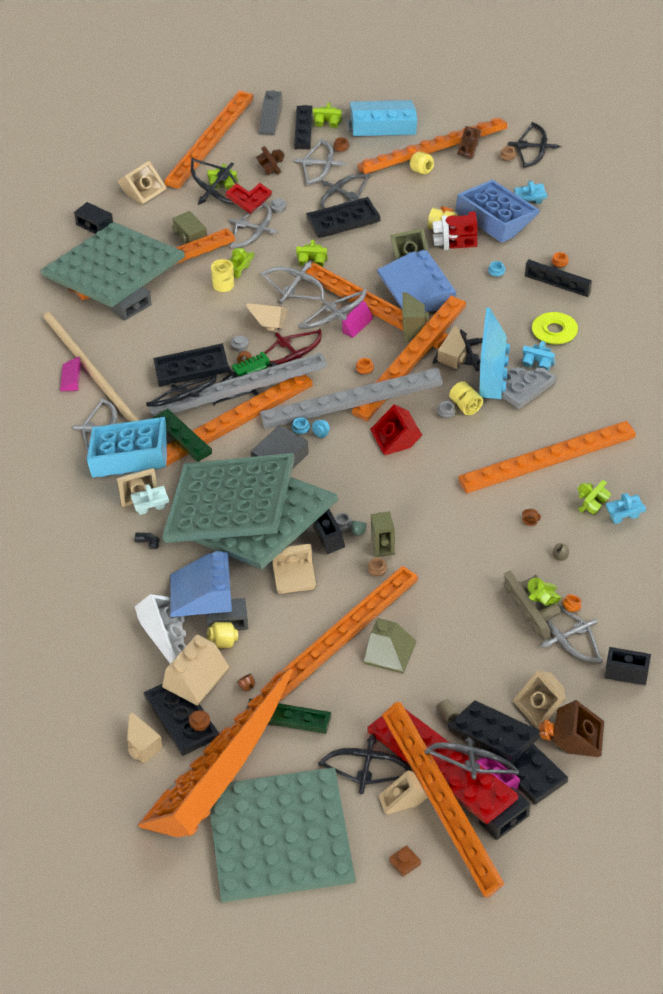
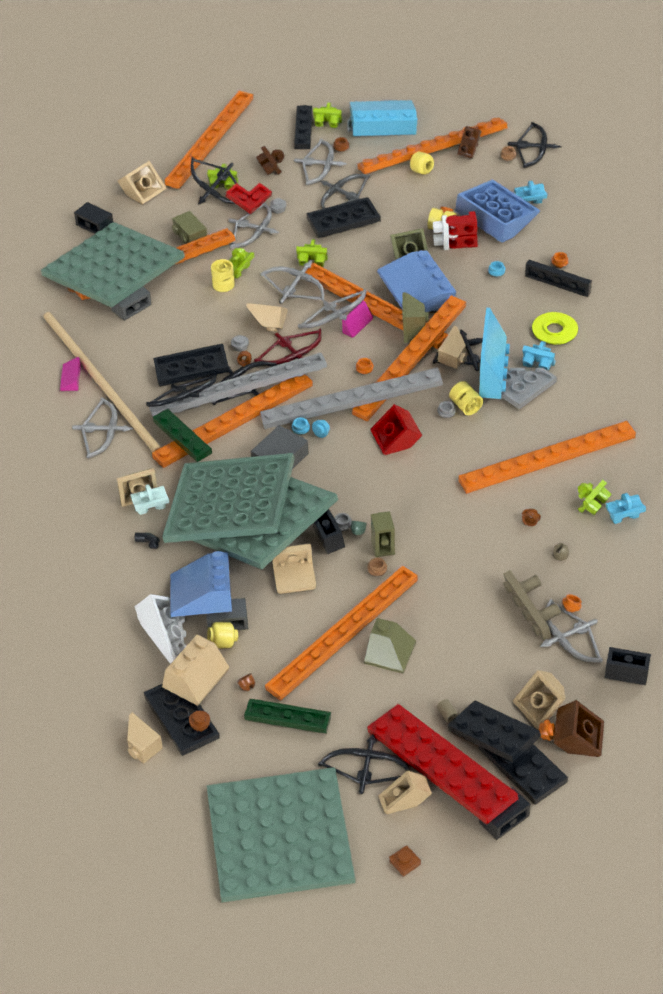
medium azure slope [87,417,167,478] -> none
orange wedge [138,668,292,838] -> none
green piece [232,351,270,377] -> none
dark grey slope [259,90,282,135] -> none
orange plate [382,702,505,897] -> none
dark grey piece [425,736,519,779] -> none
dark pink slope [475,758,520,790] -> none
lime hips [528,578,562,605] -> none

